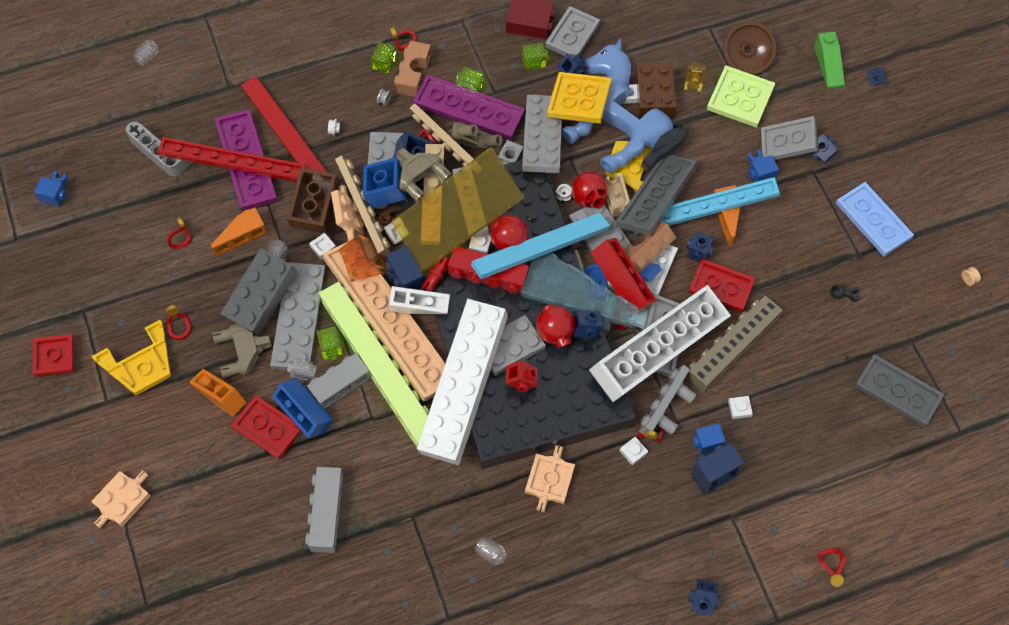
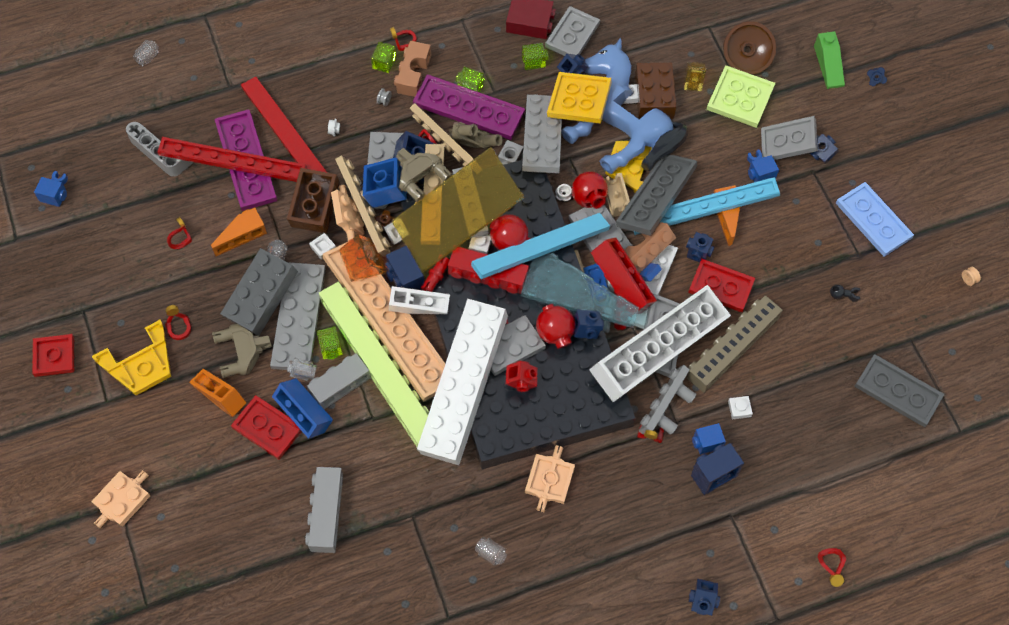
white plate [620,437,648,466] -> none

